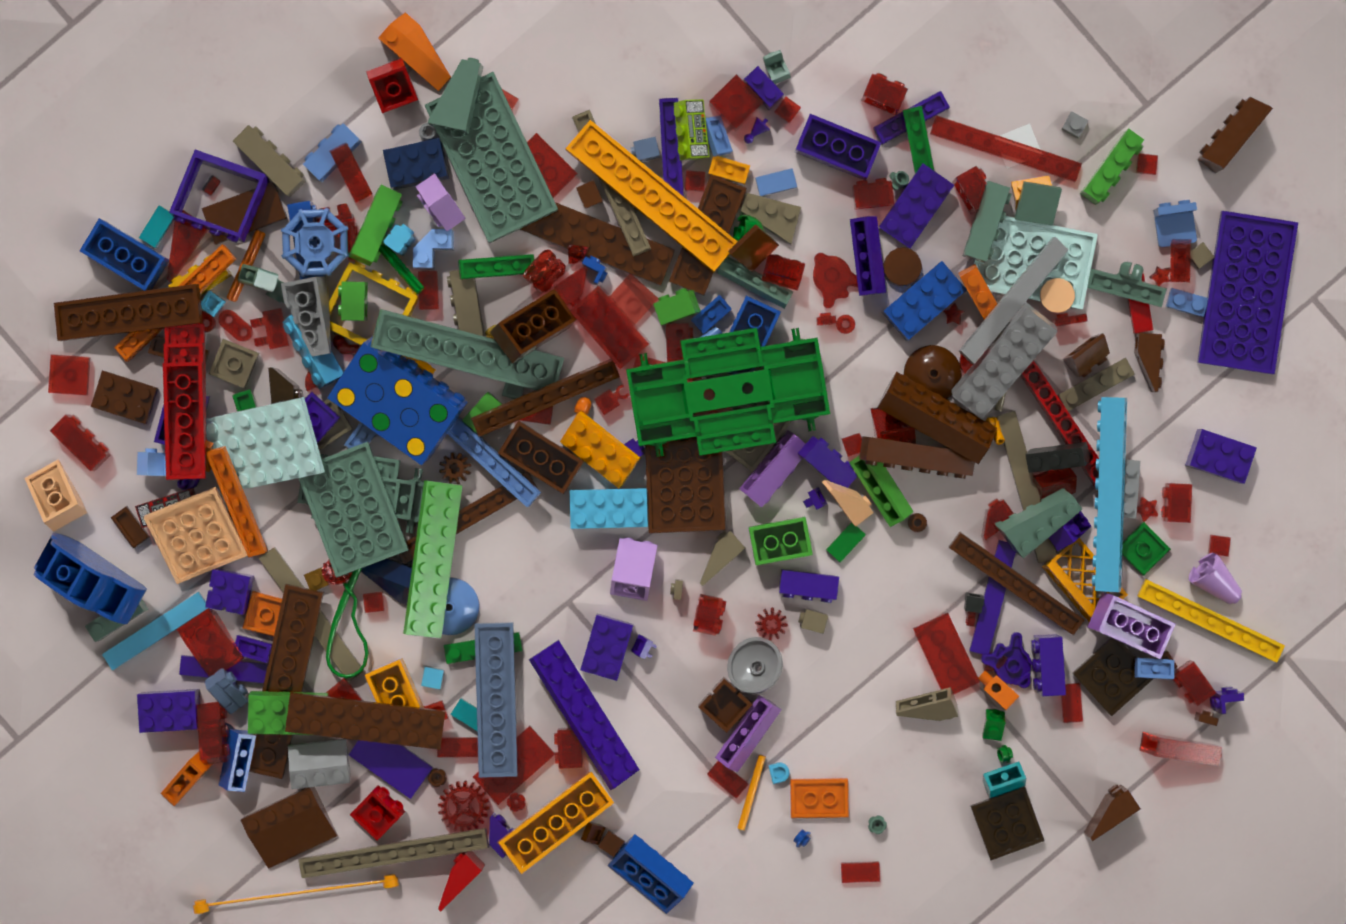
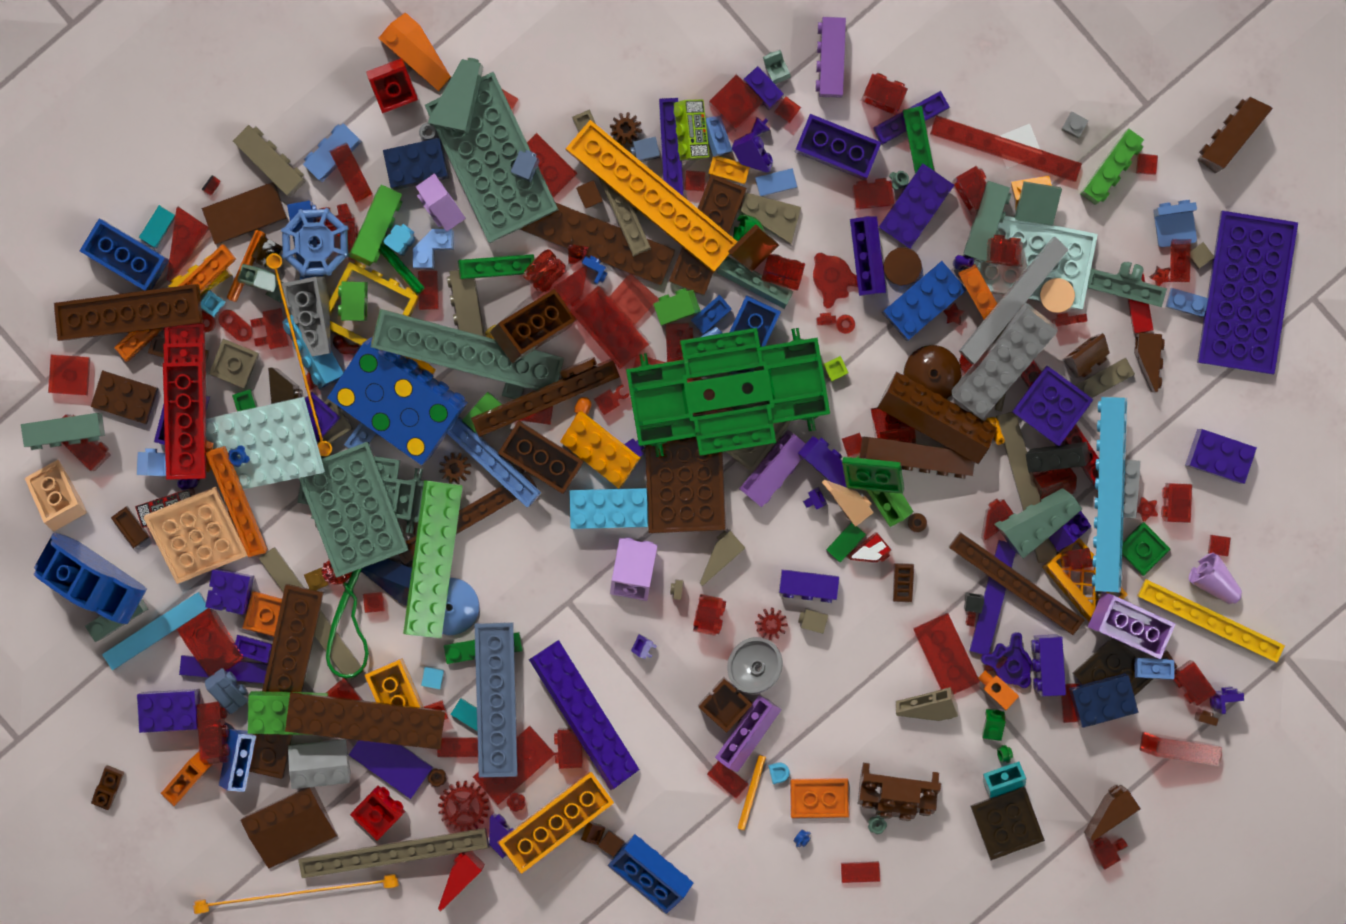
dark purple window [169,149,270,243] -> none
dark purple brick [580,613,634,681] -> none
bright green brick [748,516,813,565] -> none
none -> sand green brick [21,413,105,450]
none -> reddish brown slope [91,765,125,810]
none -> blue plate [228,445,250,467]
none -> dark brown brick [251,236,283,268]
none -> light orange piece [266,253,332,457]
none -> sand blue brick [511,150,540,182]
none -> reddish brown tile [559,357,597,379]
none -> reddish brown gear [610,112,642,145]
none -> dark purple slope [732,131,773,173]
none -> medium lavender brick [815,17,846,98]
none -> lime plate [823,356,849,381]
none -> green tile [842,457,904,494]
none -> slope [847,532,892,562]
none -> reddish brown piece [857,762,941,821]
none -> reddish brown slope [893,563,914,602]
none -> dark purple arm [953,255,974,270]
none -> clear red brick [986,235,1023,267]
none -> dark purple plate [1012,365,1094,446]
none -> clear red brick [1060,548,1093,570]
none -> dark blue brick [1069,673,1139,728]
none -> clear red brick [1090,837,1128,870]

